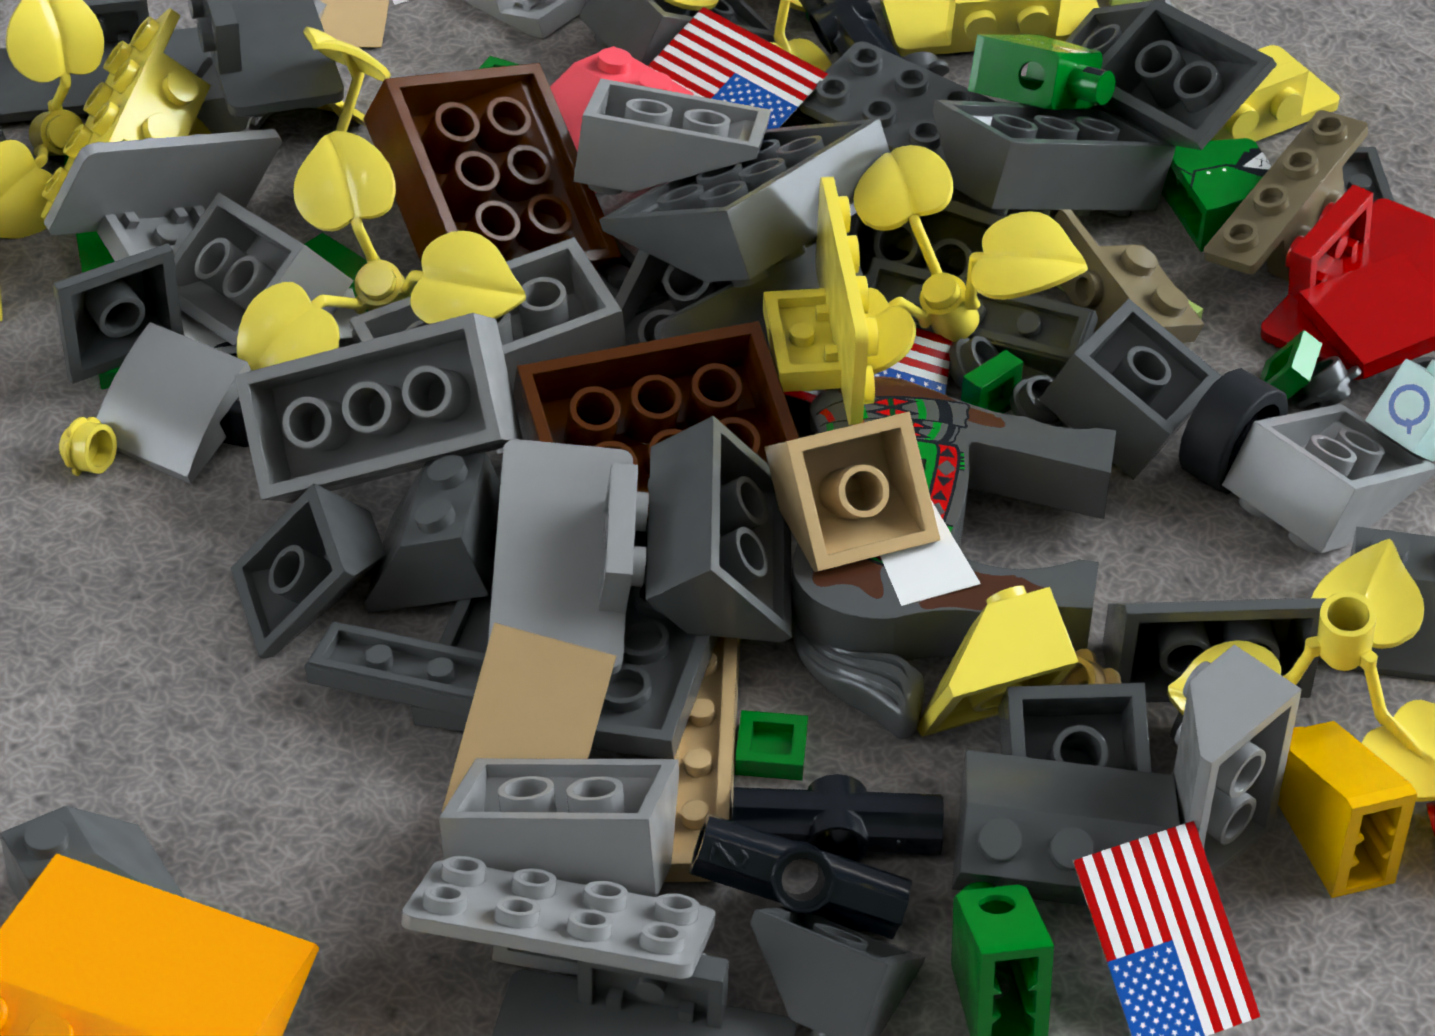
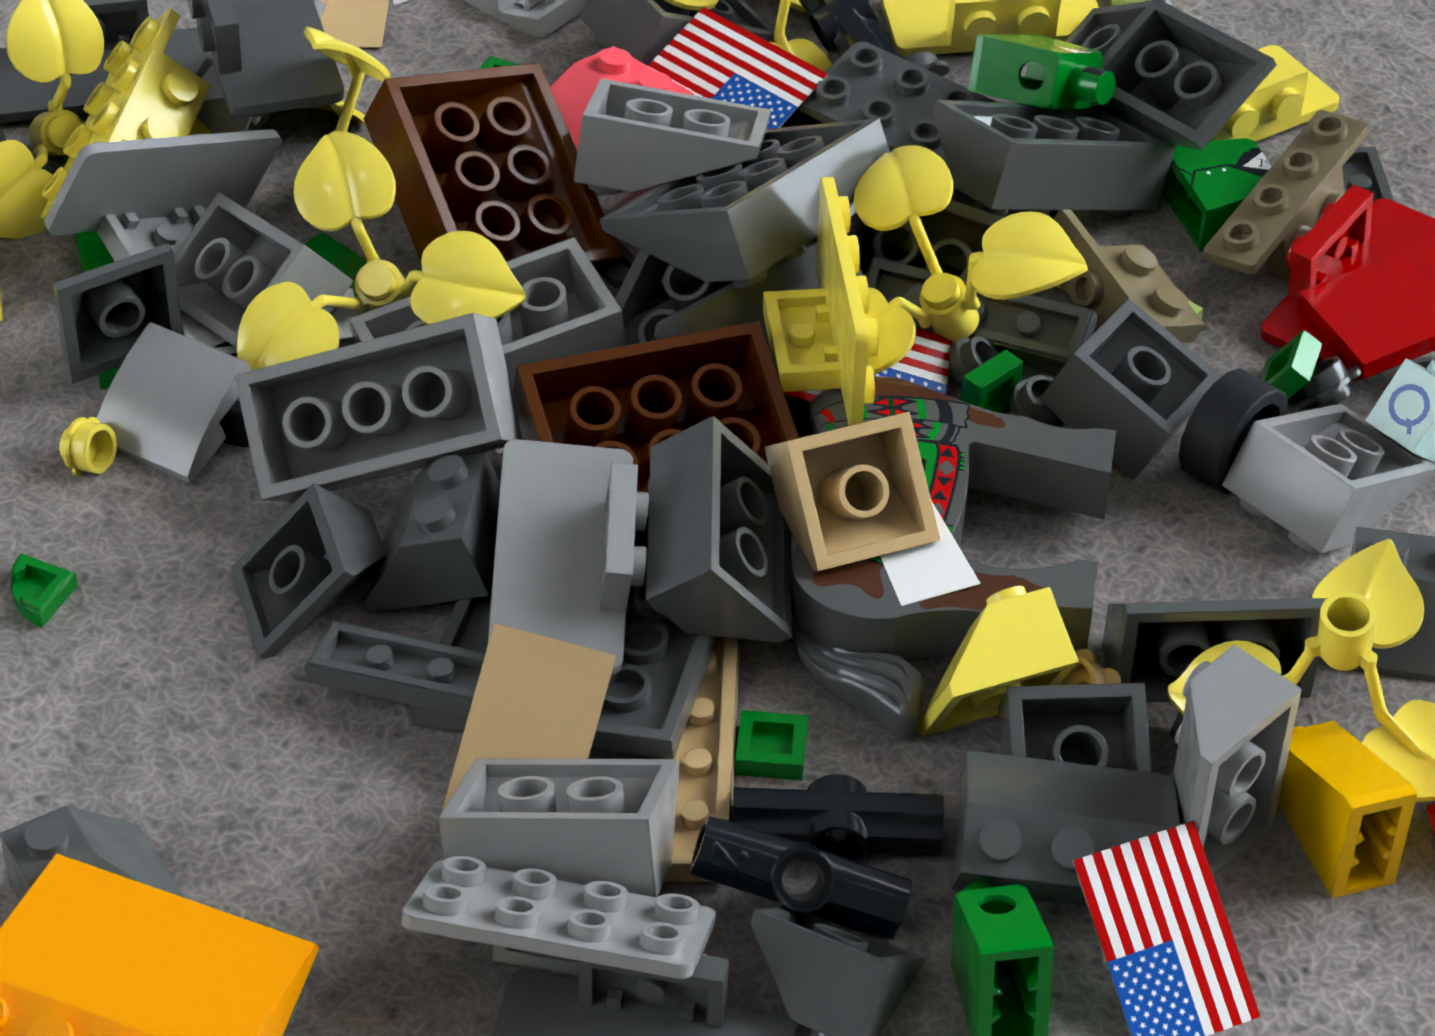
none -> green tile [11,553,78,628]

